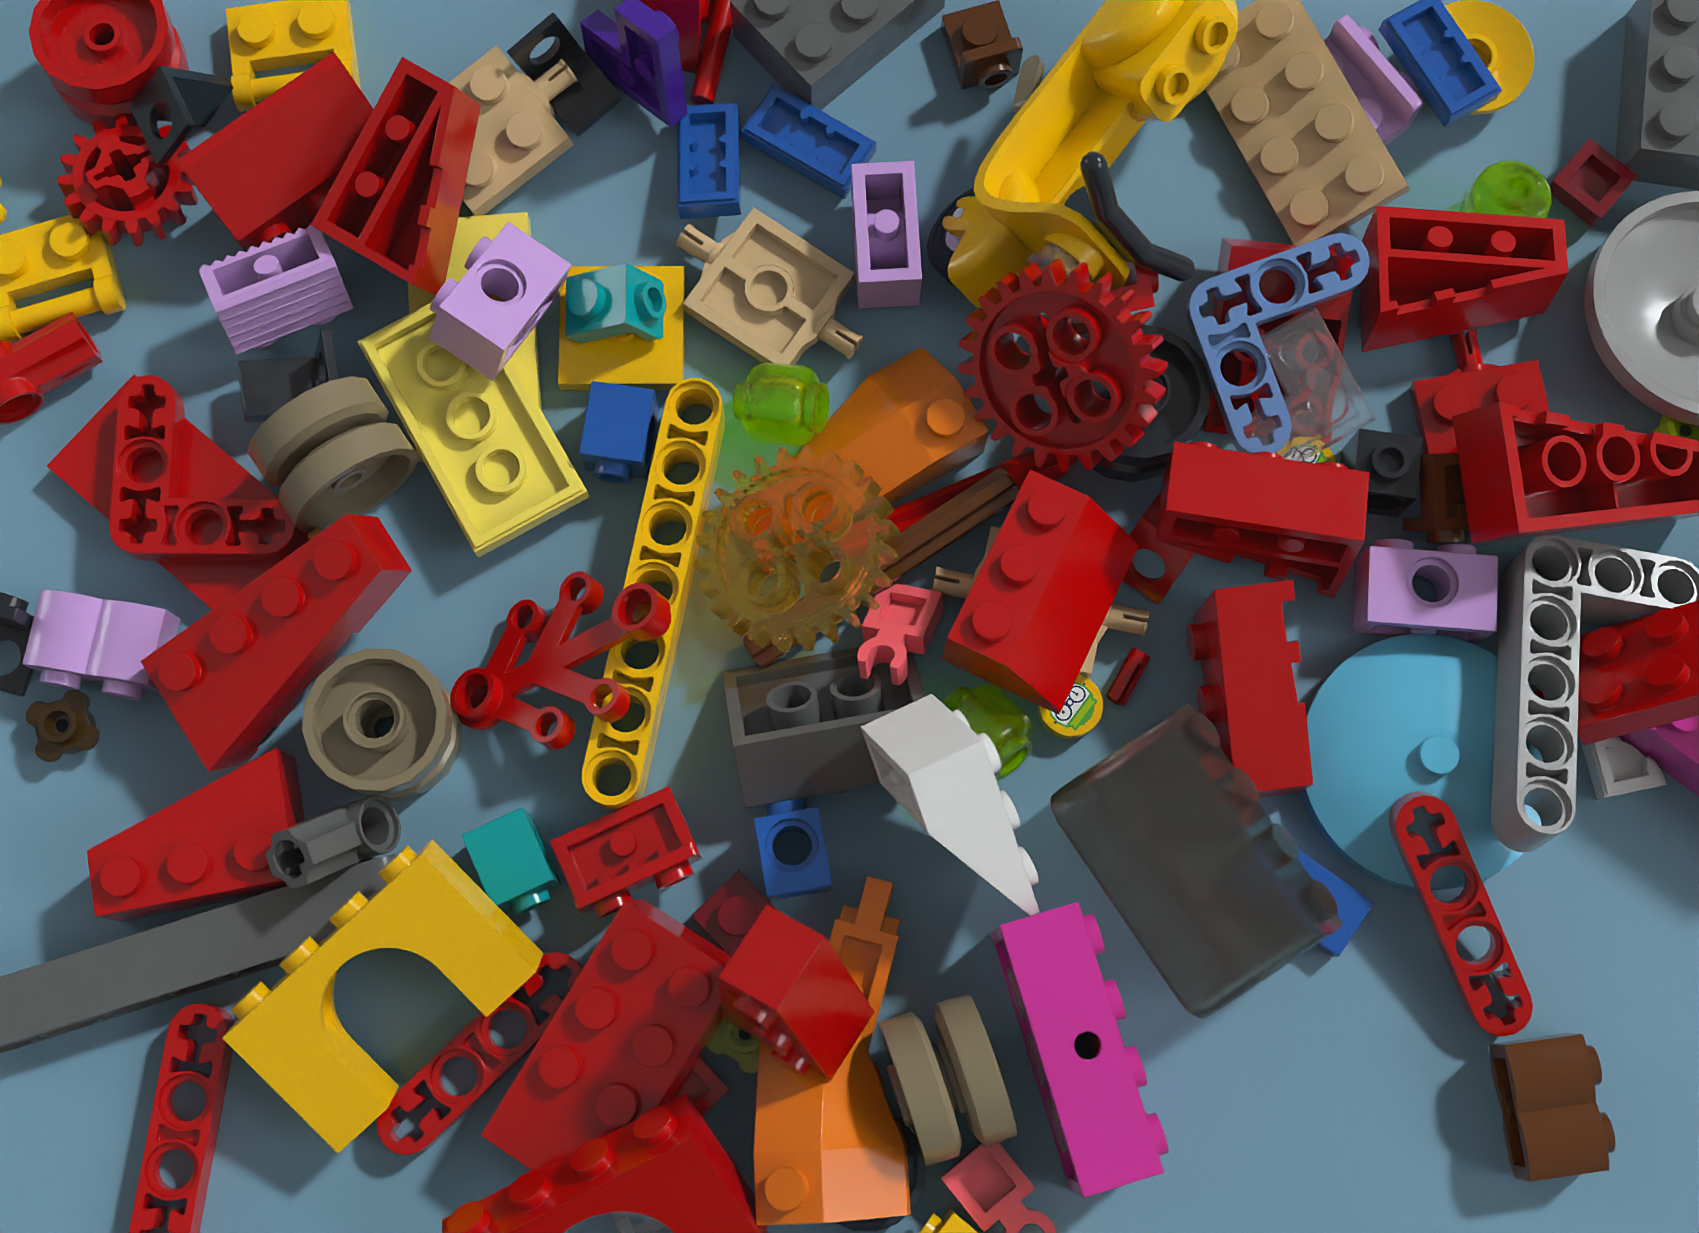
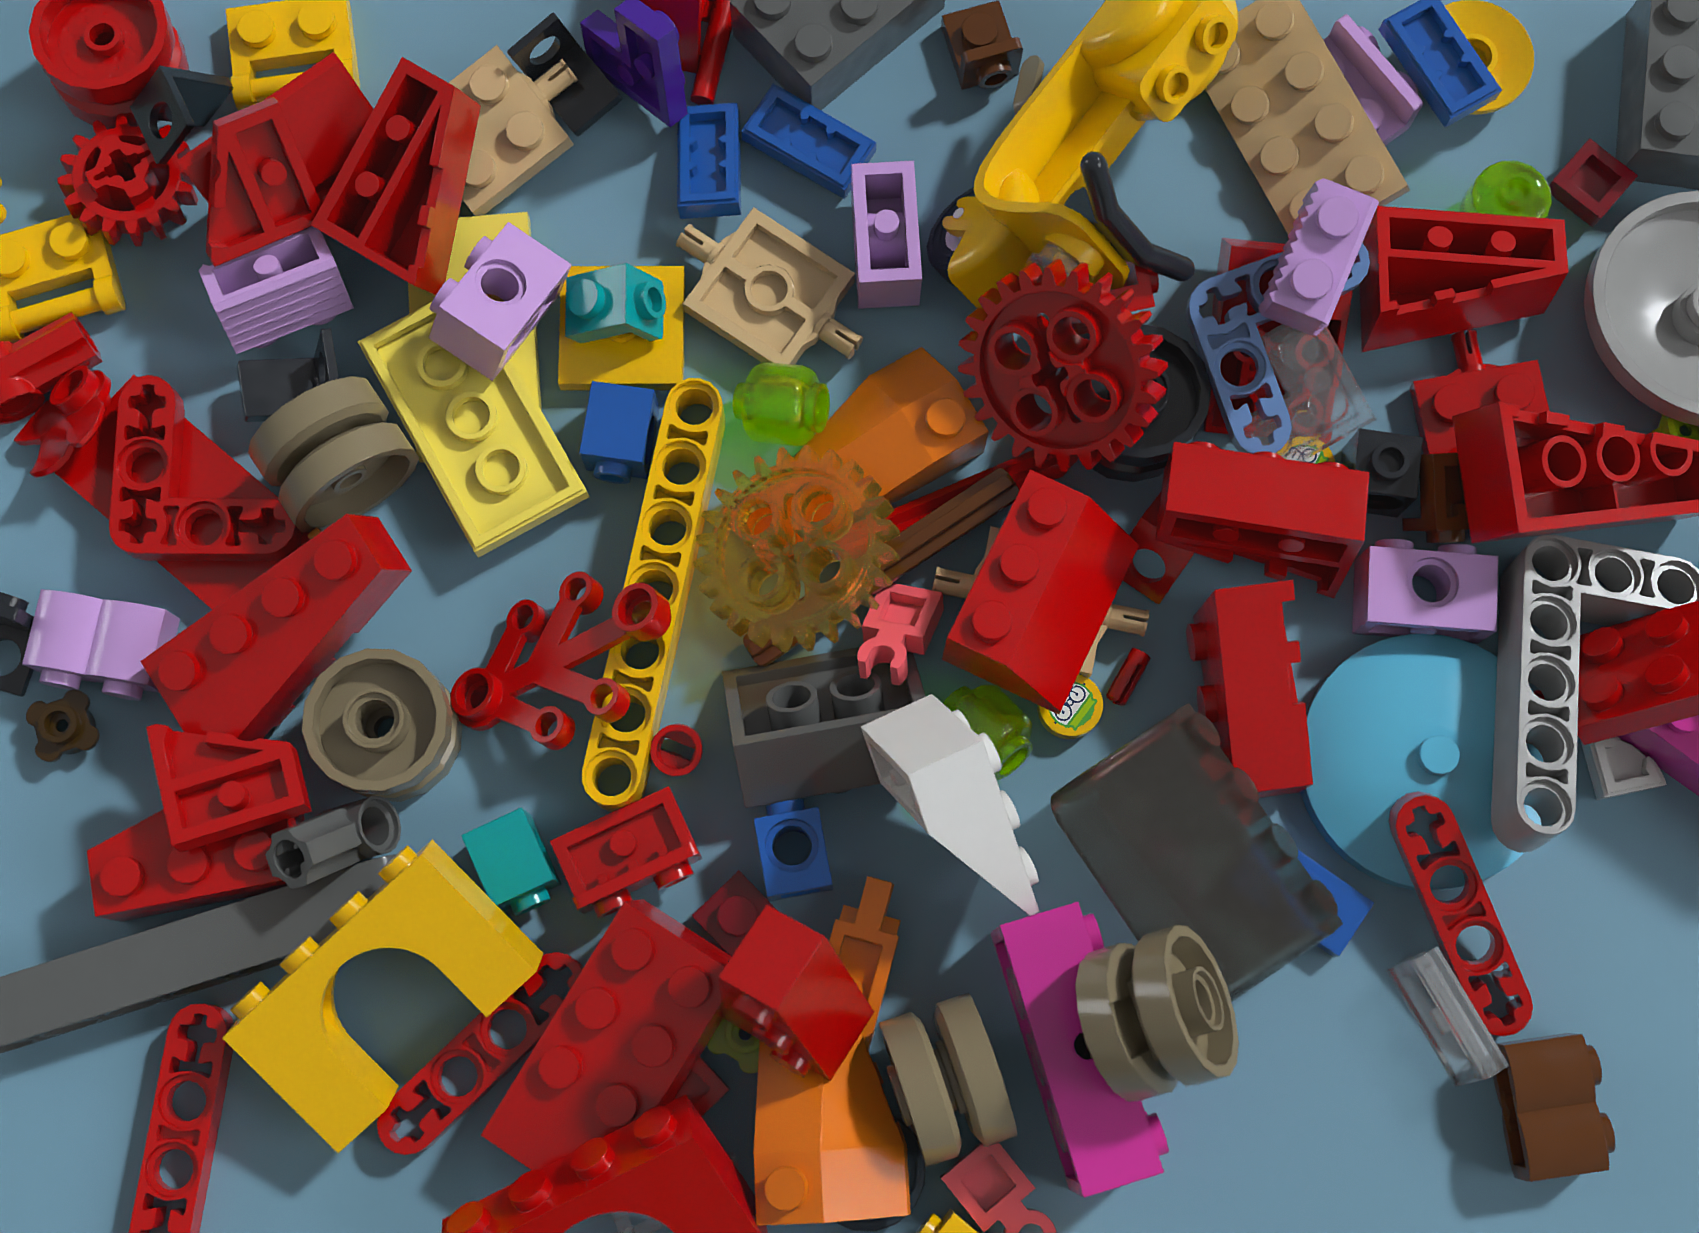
none -> red plate [14,365,111,478]
none -> red wing [146,724,312,853]
none -> red wing [206,97,322,267]
none -> red hinge [650,723,703,776]
none -> dark tan wheel [1076,925,1239,1102]
none -> lavender brick [1258,178,1379,336]
none -> clear tile [1386,946,1509,1087]

